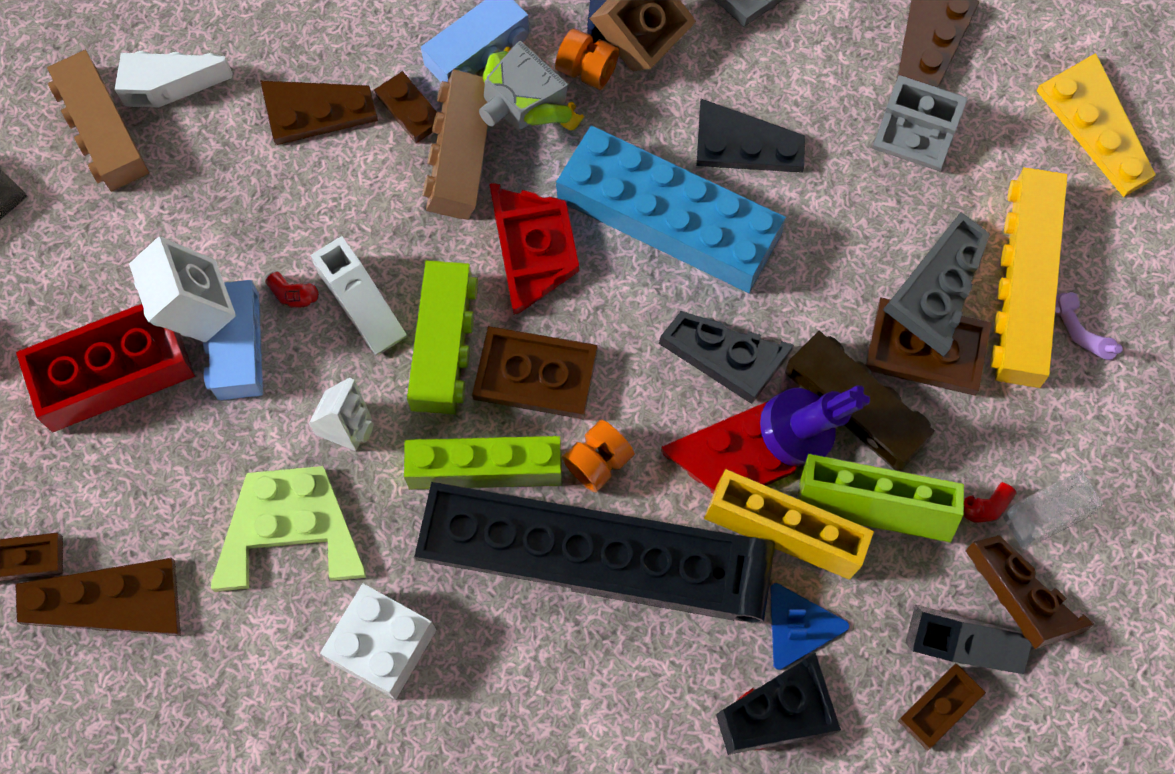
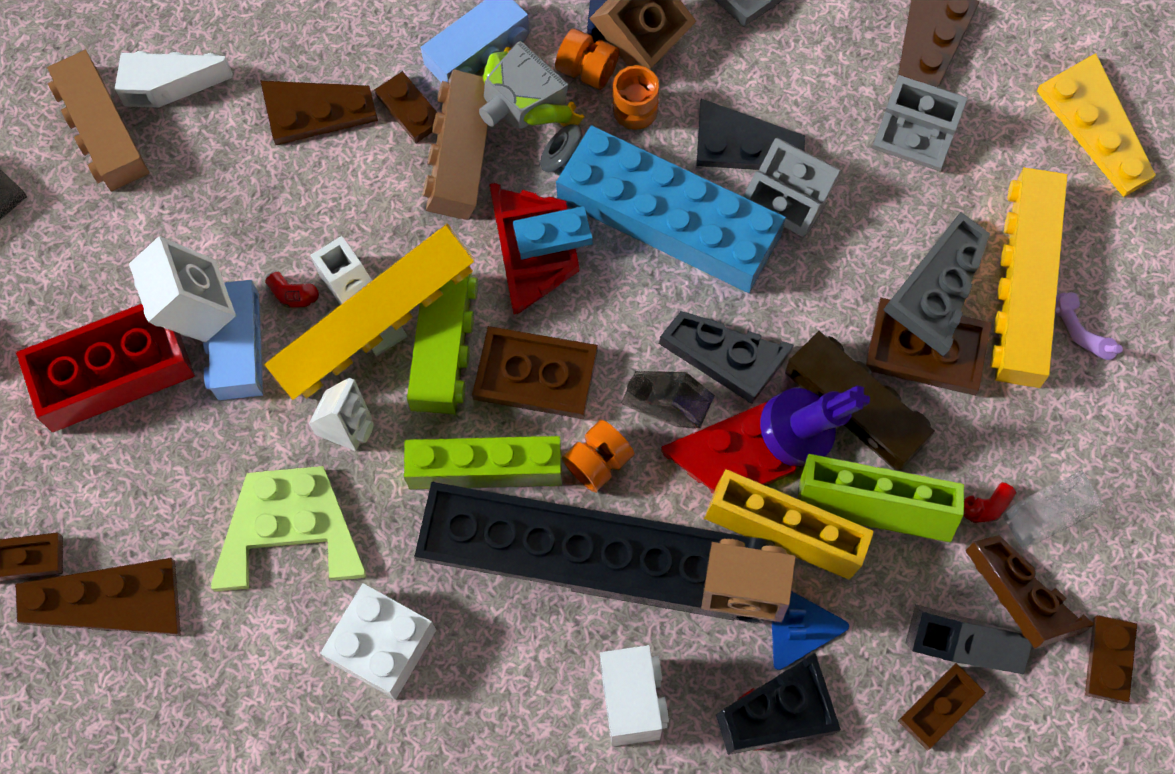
none -> yellow brick [264,223,475,400]
none -> dark azure plate [513,206,593,260]
none -> dark grey piece [540,124,582,173]
none -> white brick [600,645,669,747]
none -> orange wheel [613,65,659,130]
none -> clear smoke slope [621,371,715,428]
none -> medium nougat brick [701,539,796,623]
none -> light grey brick [743,138,842,237]
none -> reddish brown plate [1085,615,1138,704]

